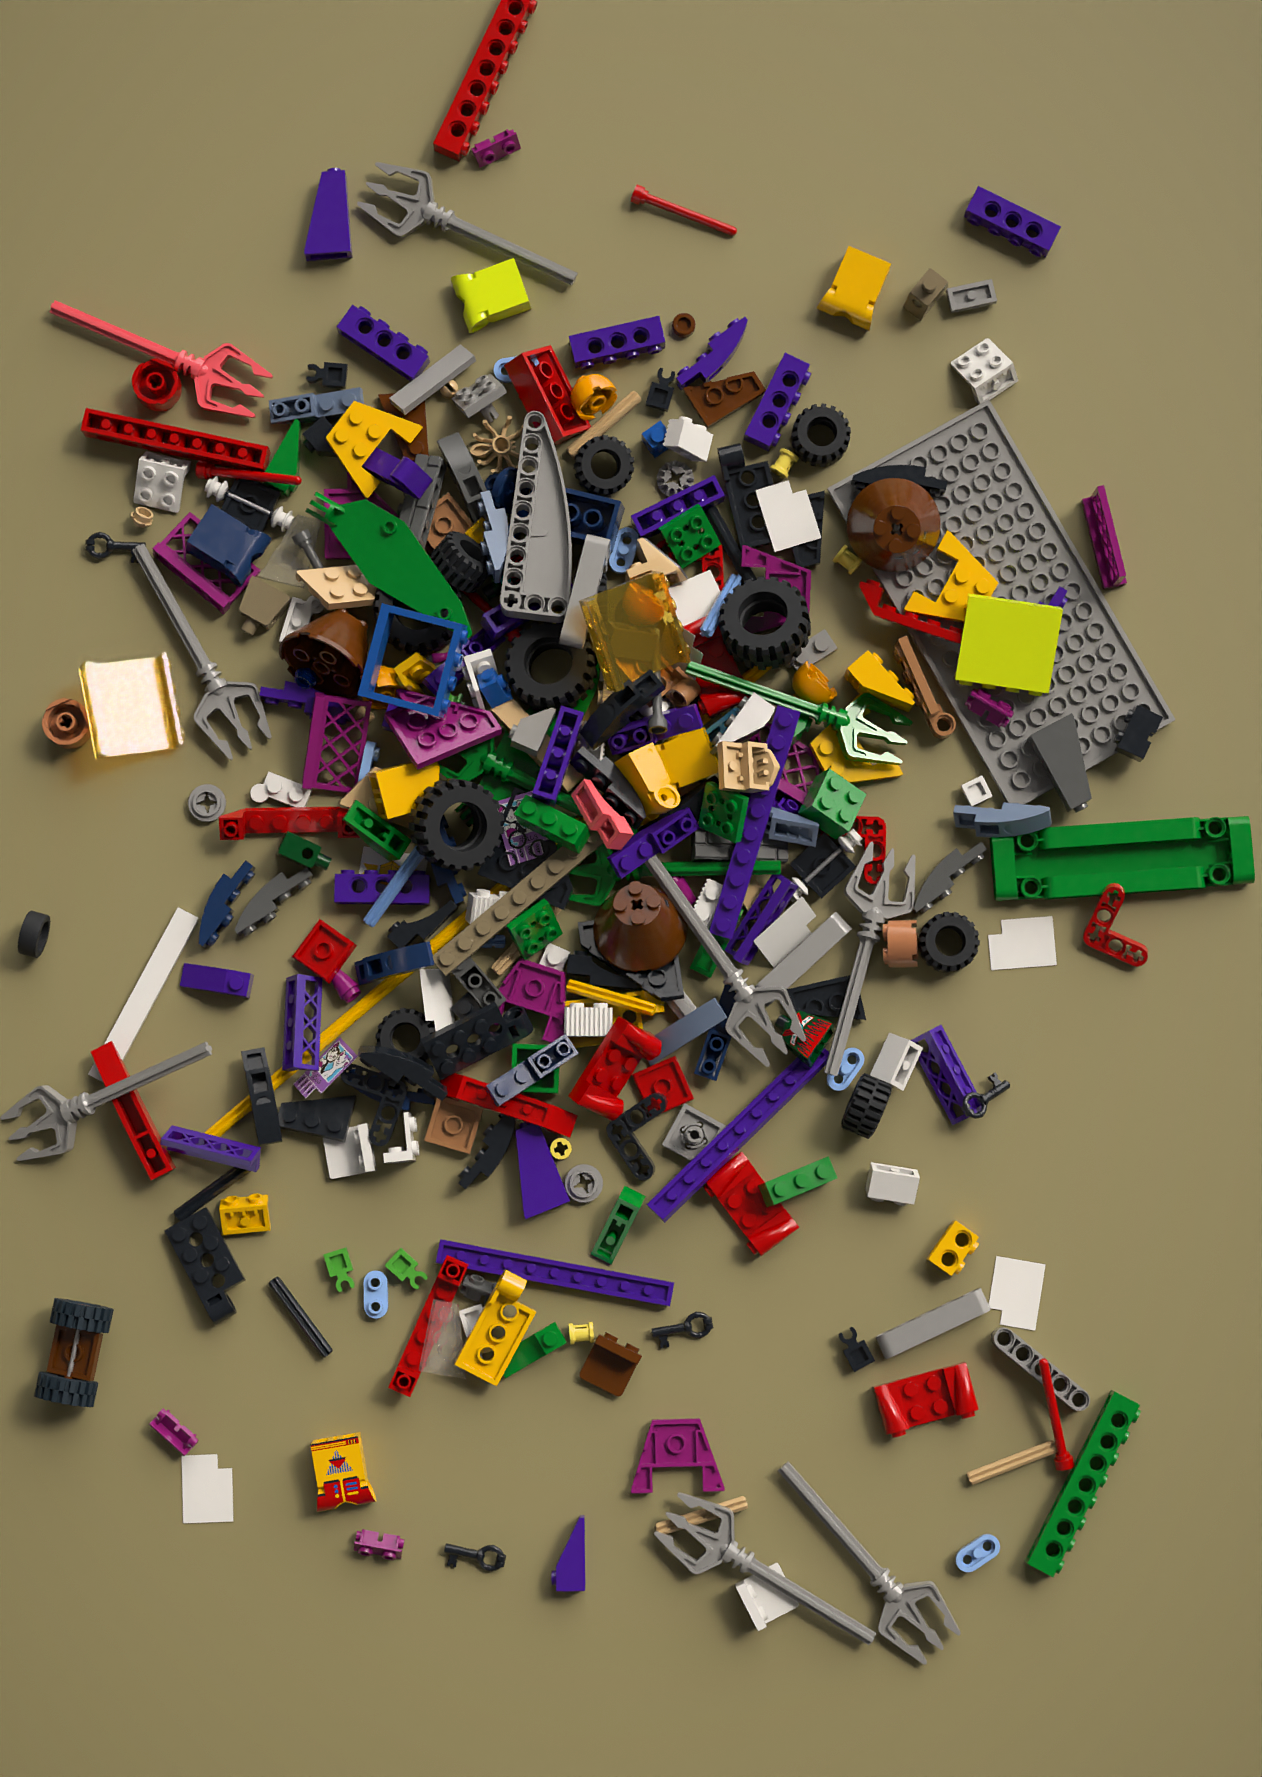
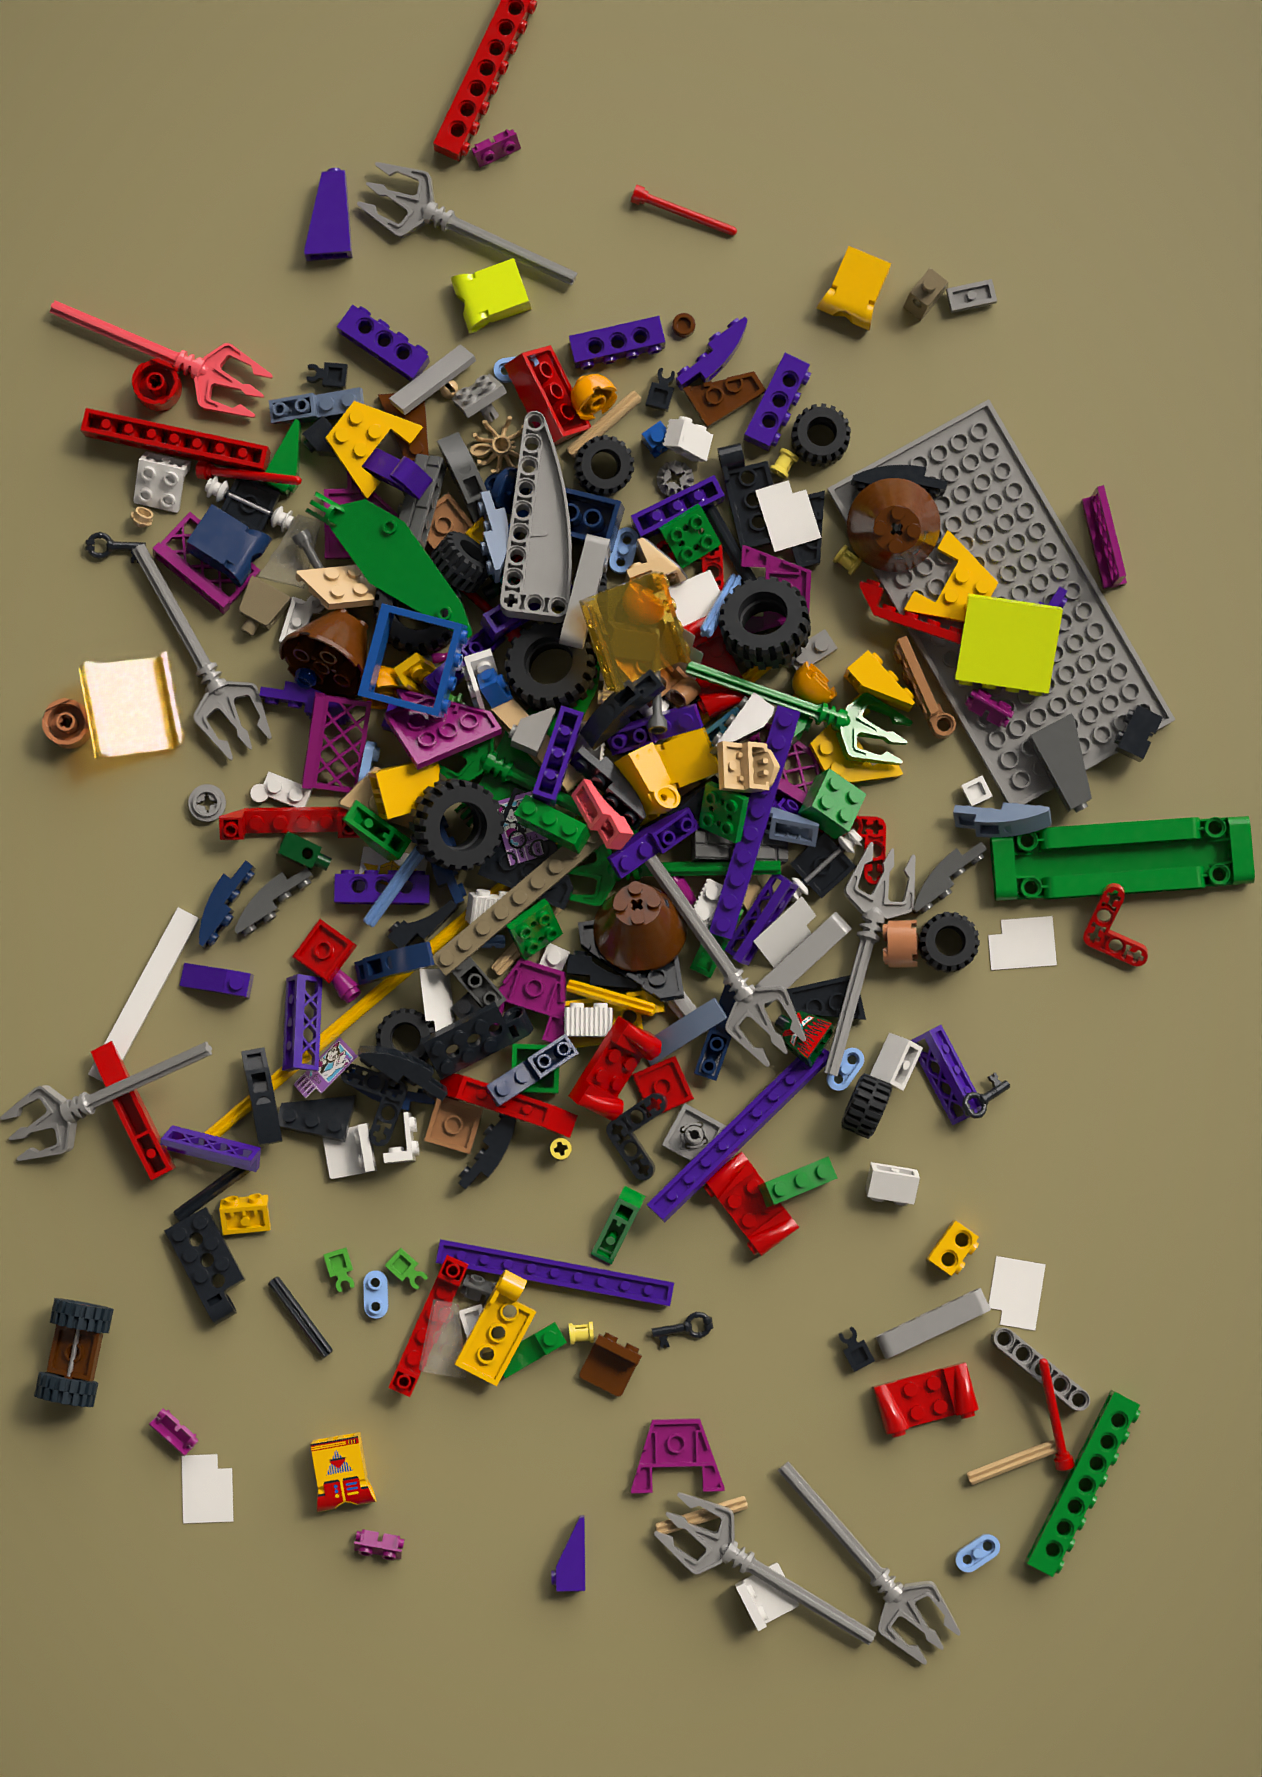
black tyre [18,910,51,958] -> none
tan hinge [355,706,375,725] -> none
black piece [444,1543,506,1572] -> none
dark purple slope [516,1122,570,1219] -> none
light grey gear [565,1164,603,1202] -> none
white bracket [951,338,1018,404] -> none
dark purple brick [964,186,1061,257] -> none

